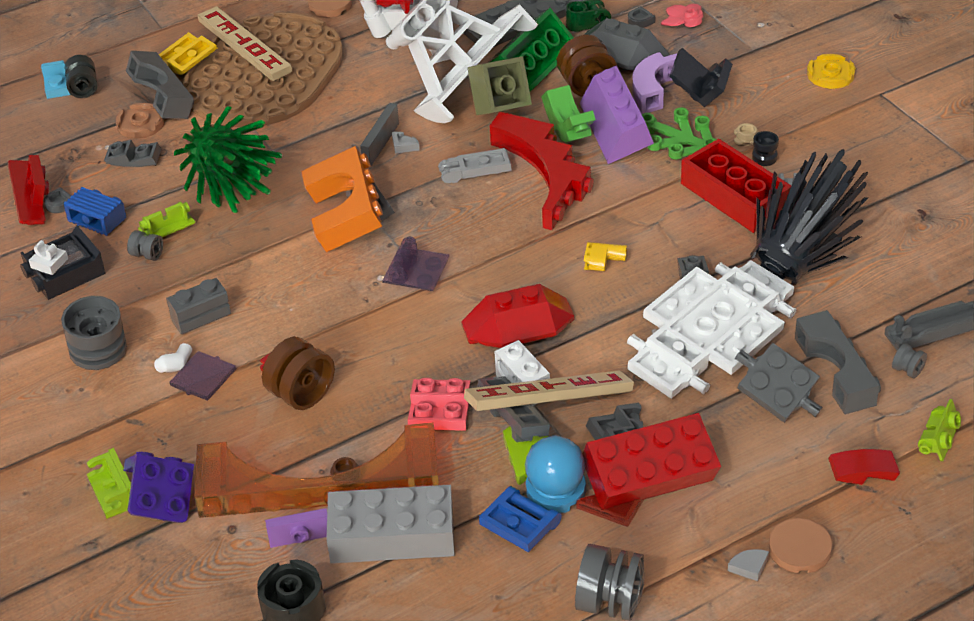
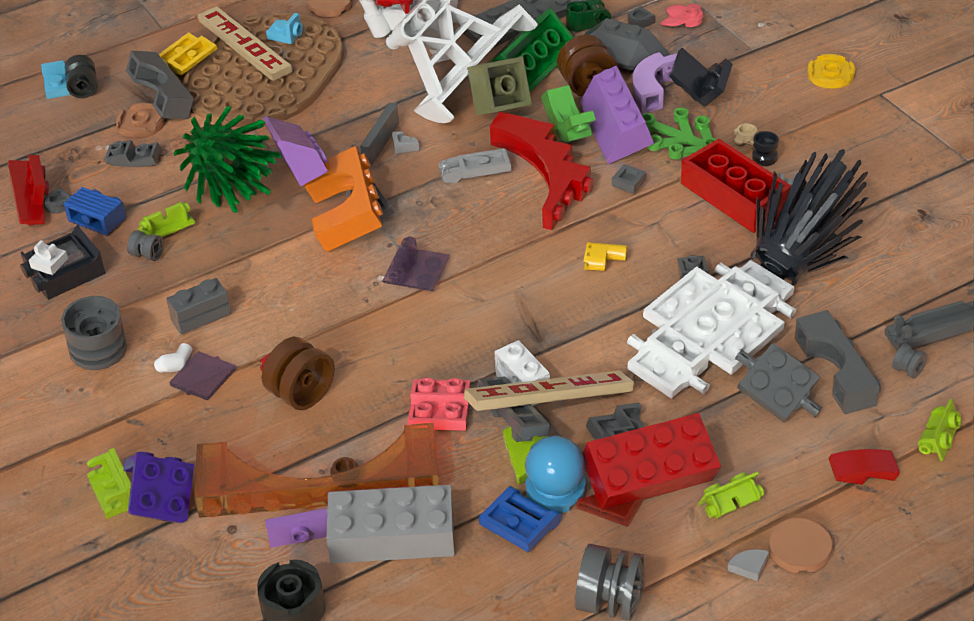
red wedge [461,284,575,348] -> none
none -> medium lavender slope [262,116,328,186]
none -> medium azure bracket [266,13,303,44]
none -> dark grey plate [612,164,646,194]
none -> lime hinge [698,471,764,519]

